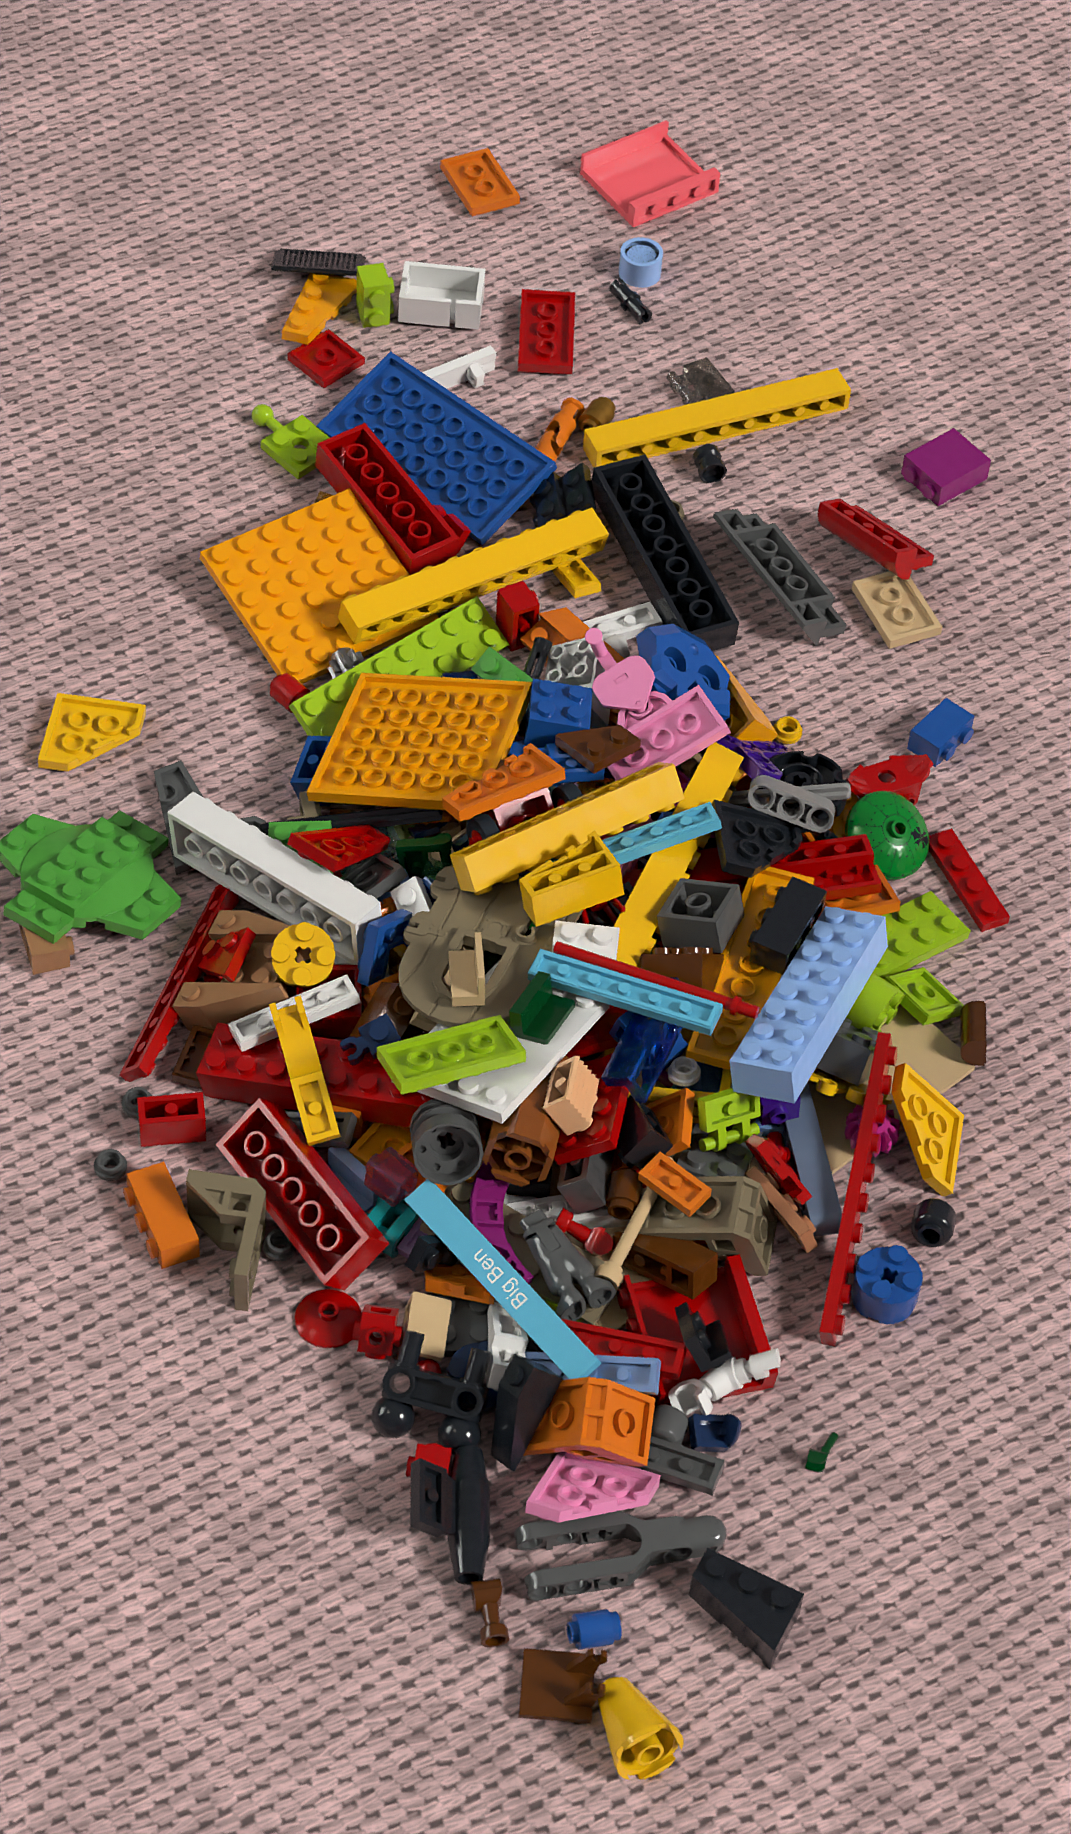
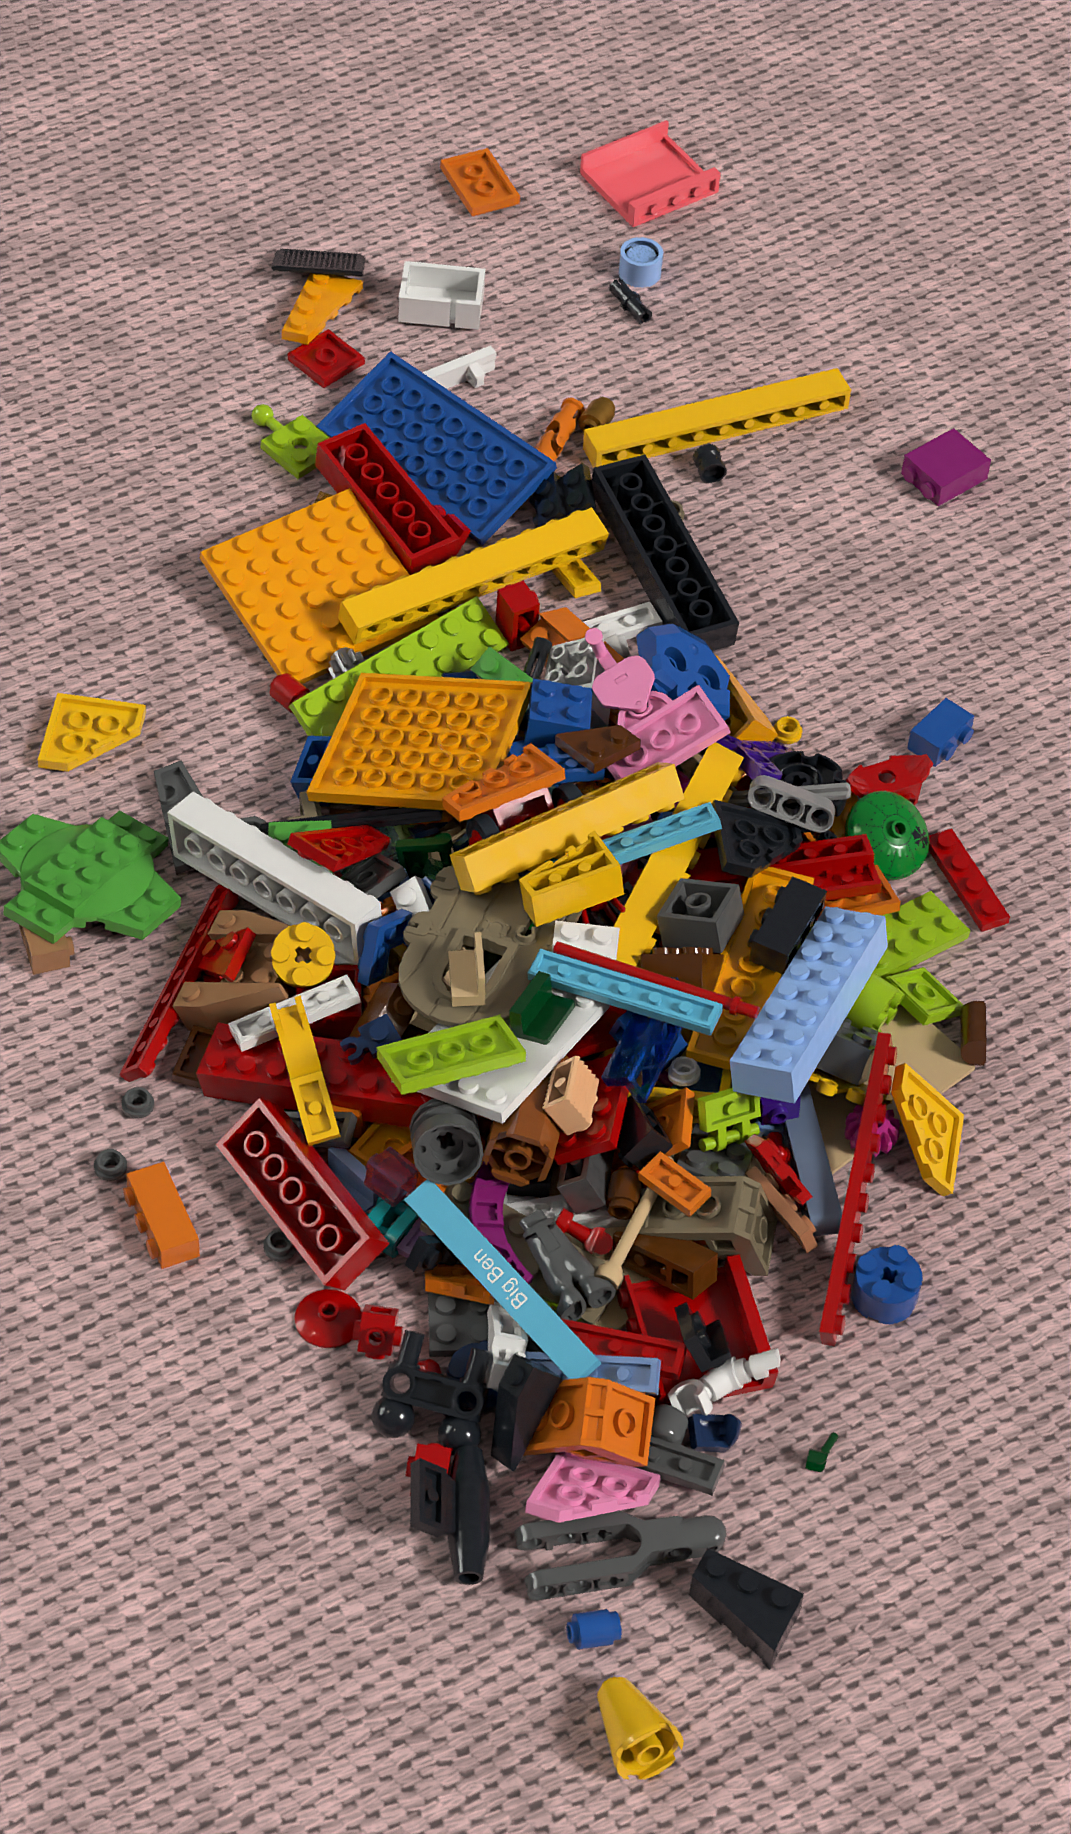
red brick [137,1092,206,1147] -> none
dark tan bracket [186,1169,266,1311] -> none
lime brick [356,263,395,328] -> none
tan panel [397,1291,452,1361] -> none
reddish brown leg [471,1578,510,1647] -> none
red plate [518,289,575,375] -> none
reddish brown plate [519,1648,608,1724] -> none
clear smoke plate [666,357,735,405] -> none
dark grey slope [713,509,847,646] -> none
red brick [818,498,935,580] -> none
tan plate [852,571,942,649] -> none
black head [911,1198,956,1247] -> none

